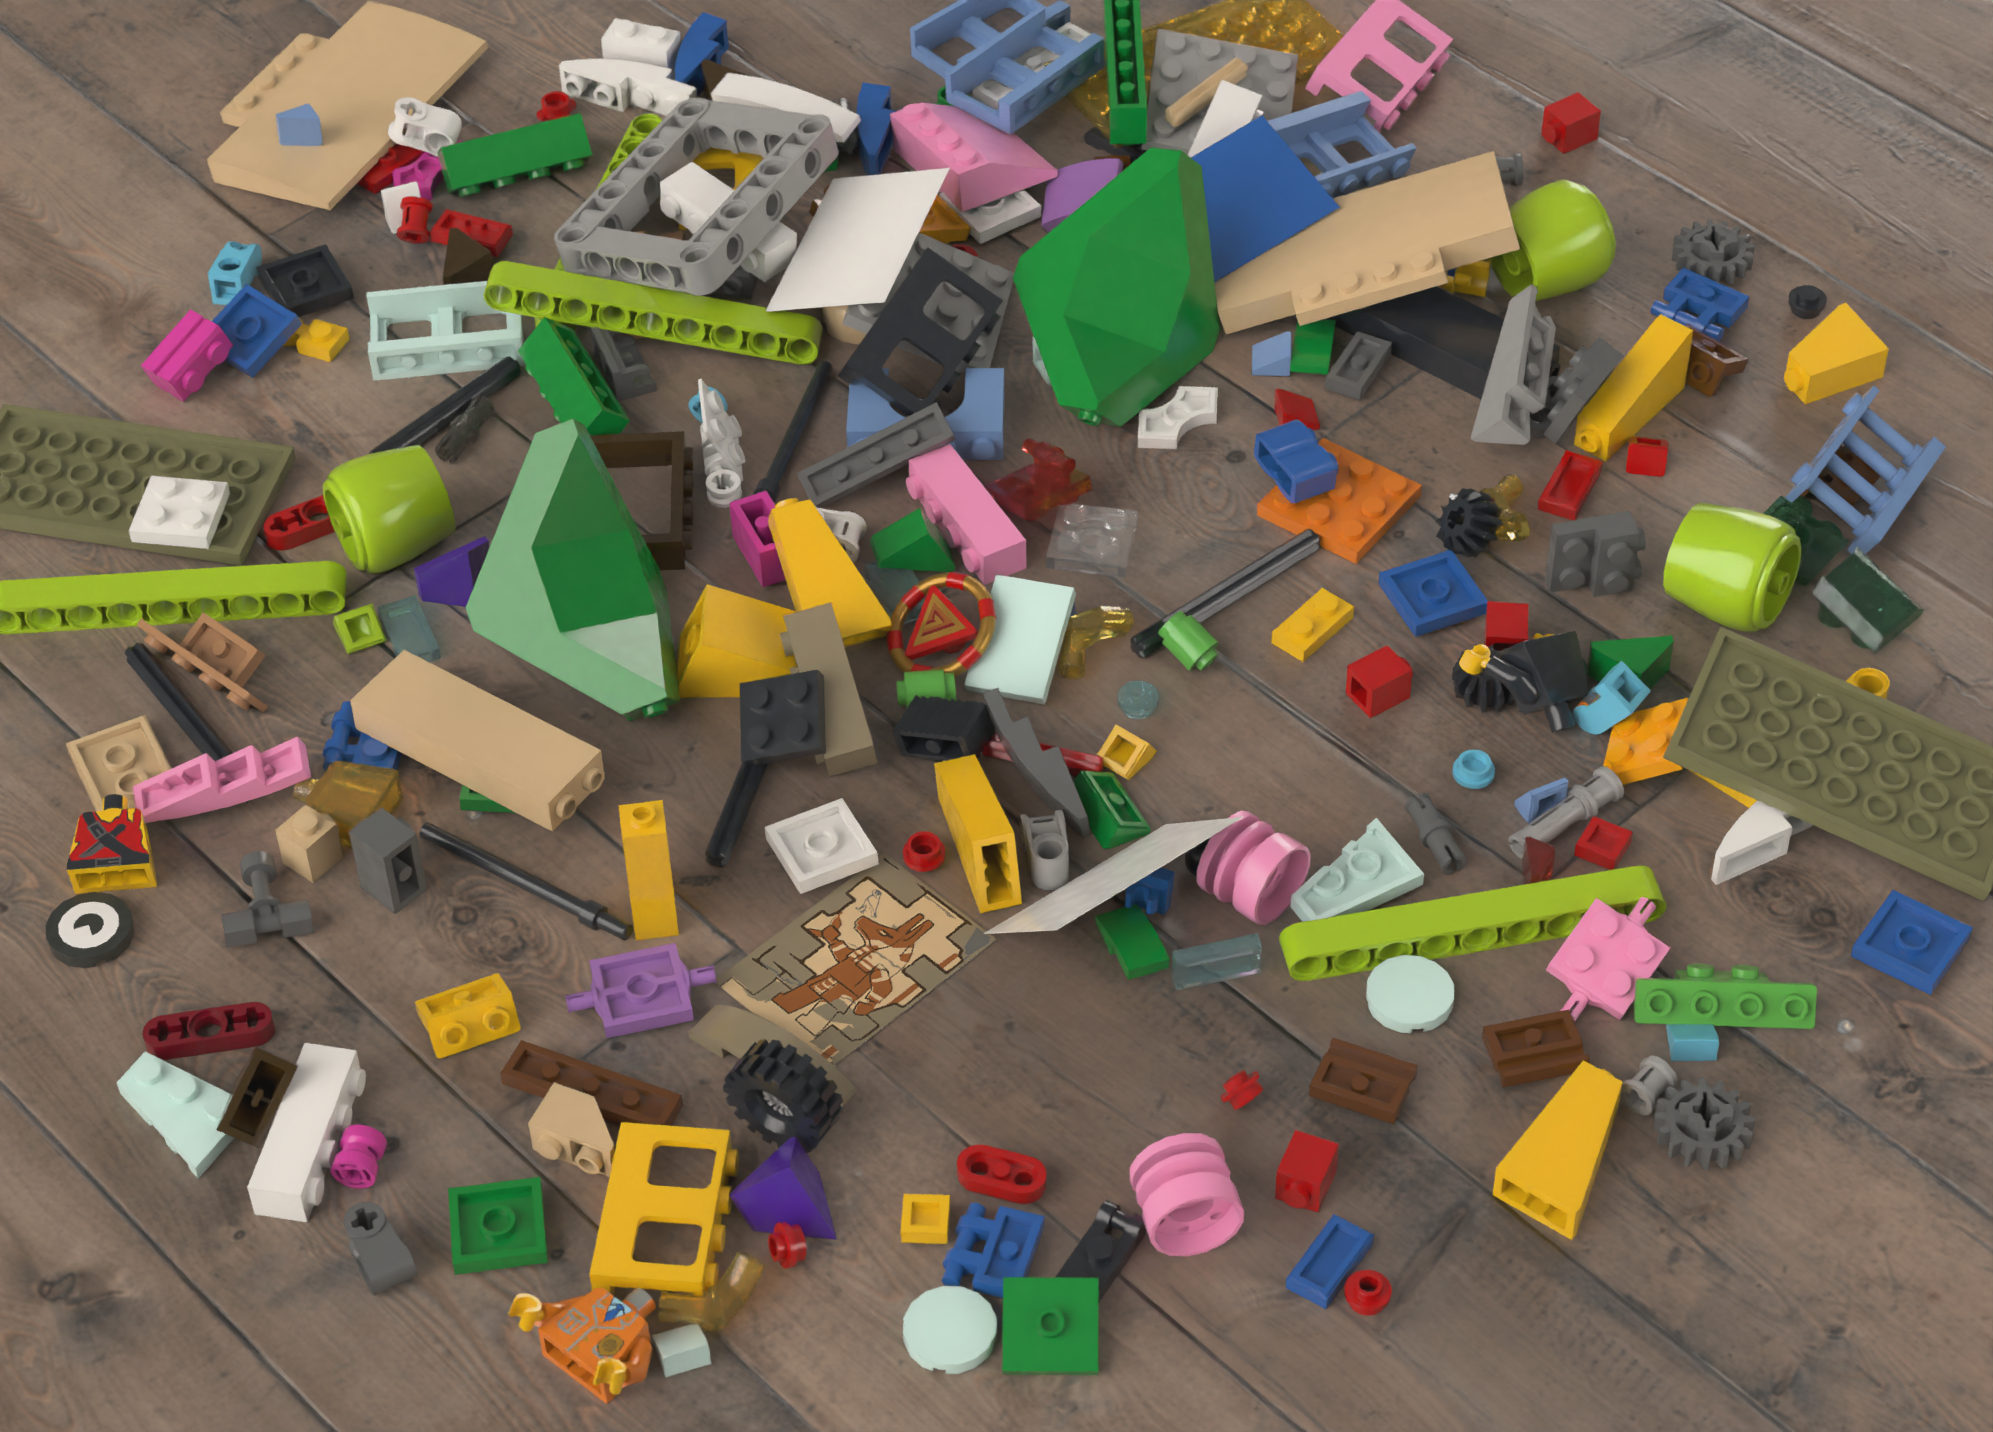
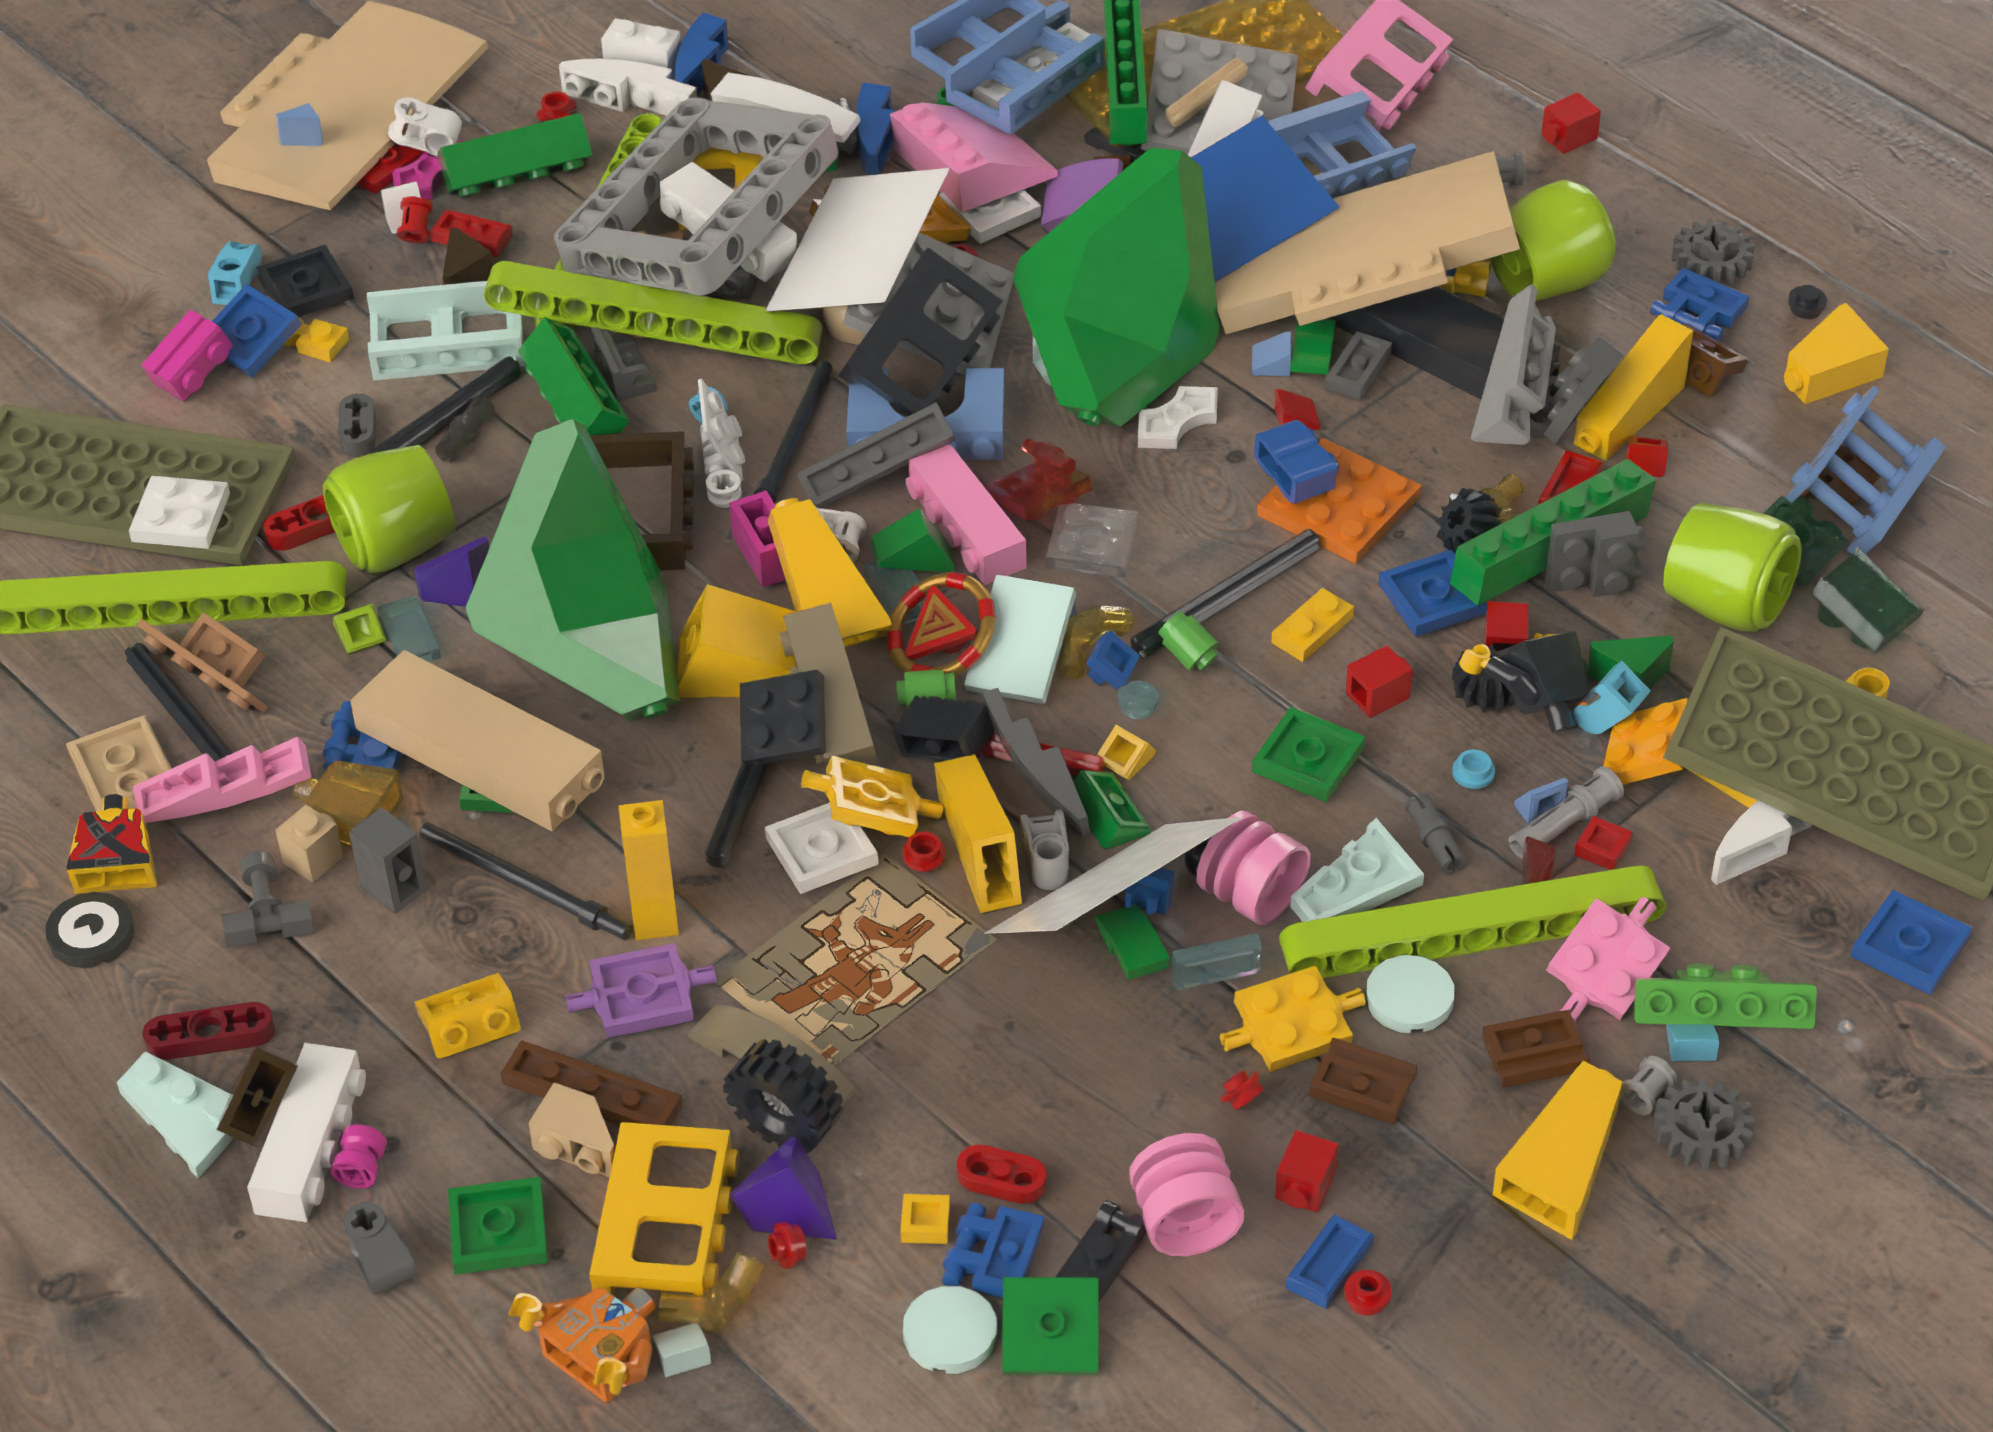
none -> dark grey beam [338,393,376,457]
none -> yellow plate [801,755,943,837]
none -> blue tile [1086,630,1140,690]
none -> yellow plate [1220,965,1366,1072]
none -> green plate [1252,707,1365,802]
none -> green brick [1450,459,1656,606]

